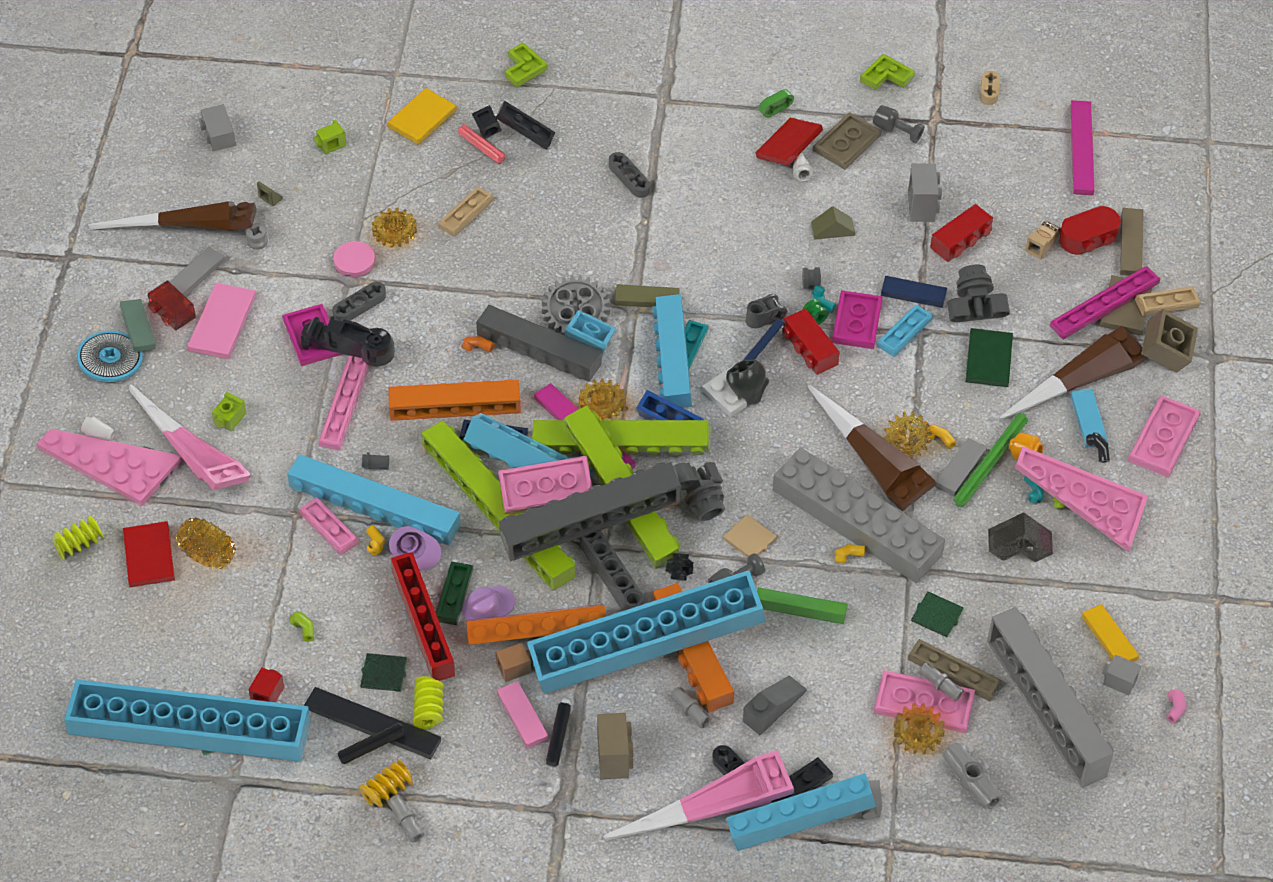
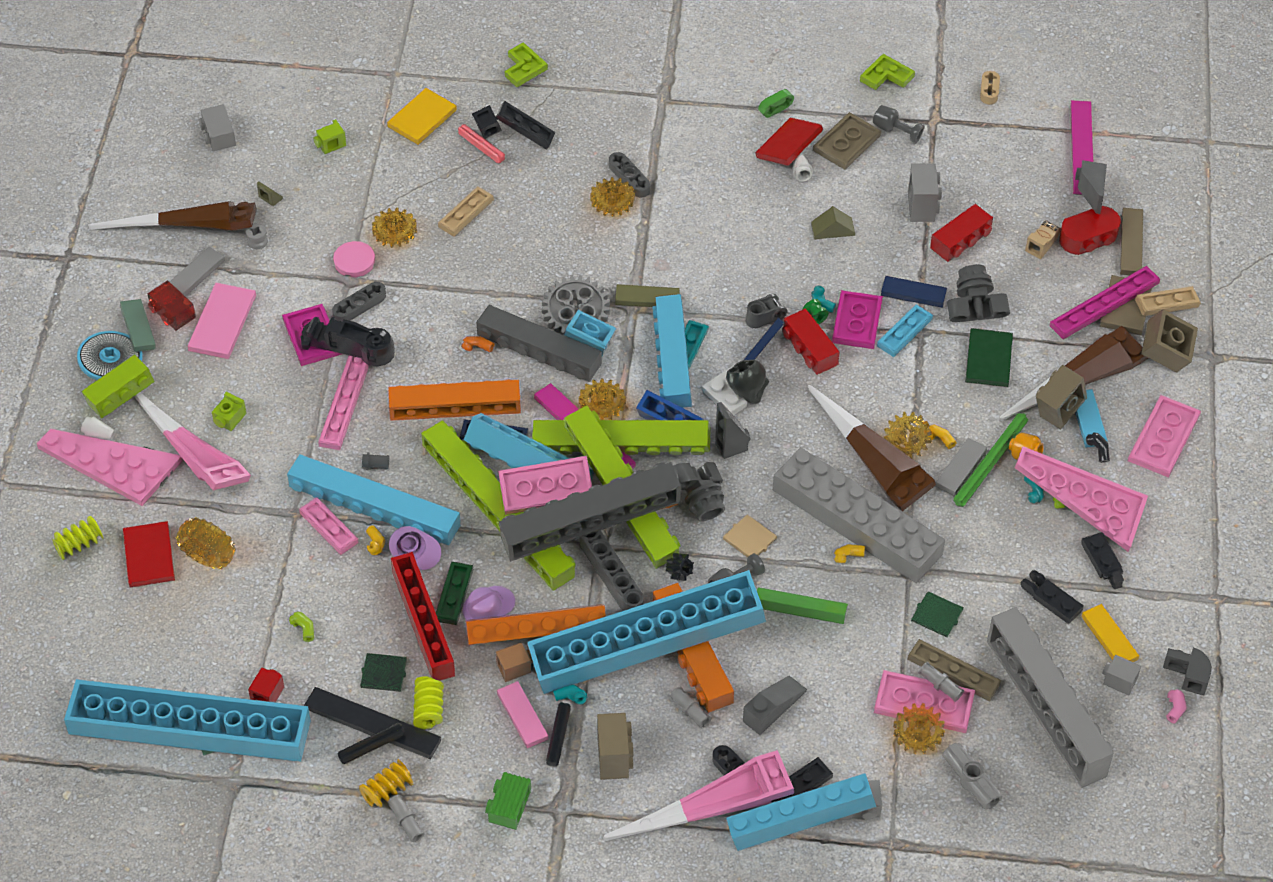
dark grey wheel [802,267,821,288] -> none
clear smoke brick [988,512,1053,562] -> none
none -> lime brick [81,354,155,419]
none -> bright green brick [485,772,531,830]
none -> teal arm [553,684,588,705]
none -> clear yellow gear [590,177,635,217]
none -> dark grey slope [715,402,751,459]
none -> black hinge [1020,570,1084,624]
none -> dark tan brick [1036,365,1087,430]
none -> dark grey slope [1075,160,1107,214]
none -> black hinge [1081,532,1124,590]
none -> dark grey brick [1163,647,1212,696]

